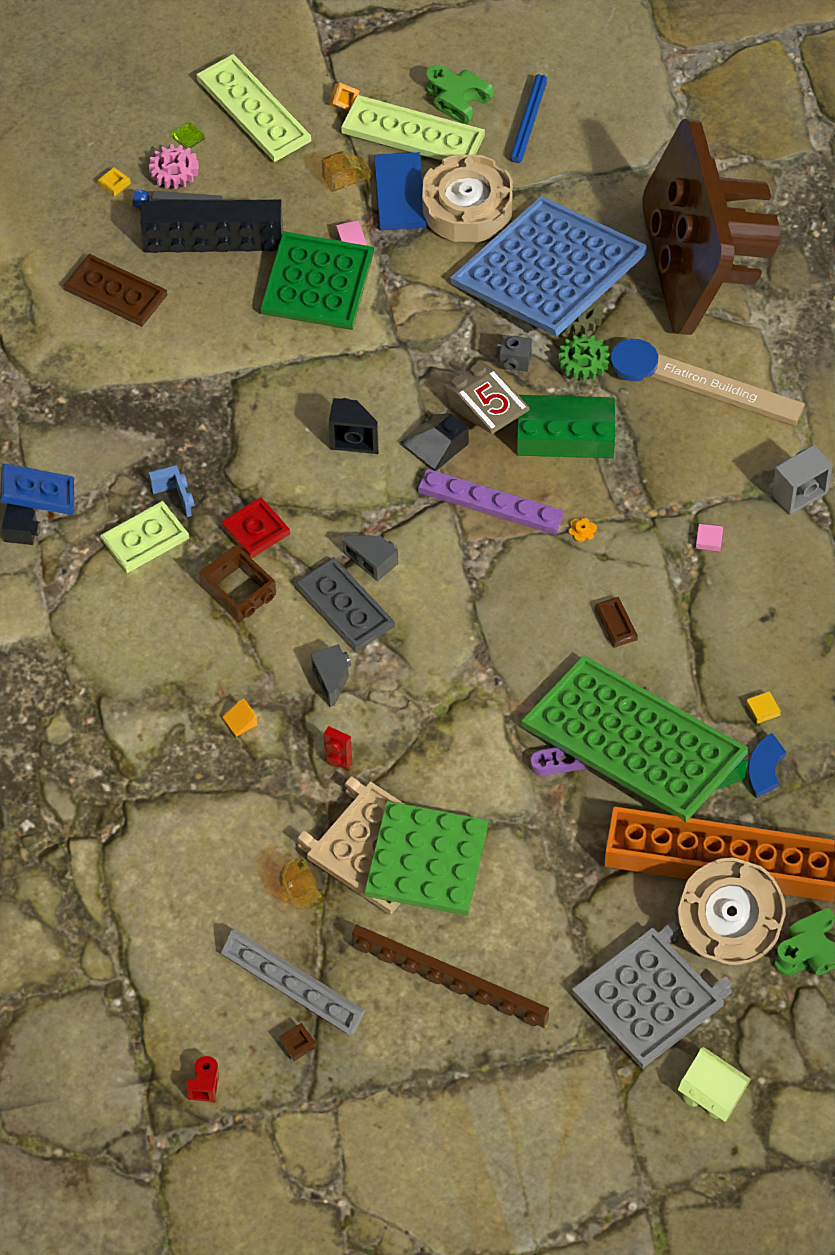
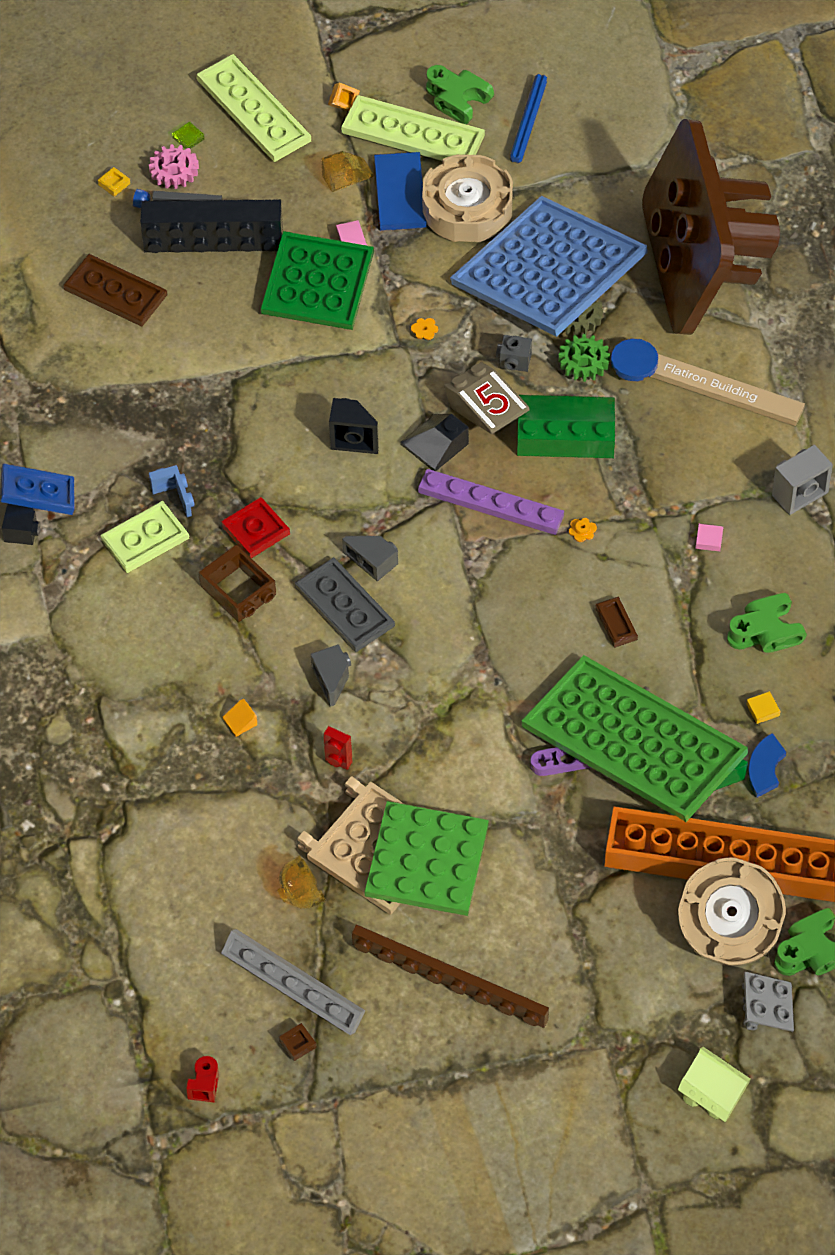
light grey plate [572,921,733,1069] -> none
none -> light orange plant [411,318,438,340]
none -> bright green piece [727,593,807,653]
none -> light grey hinge [742,972,794,1032]

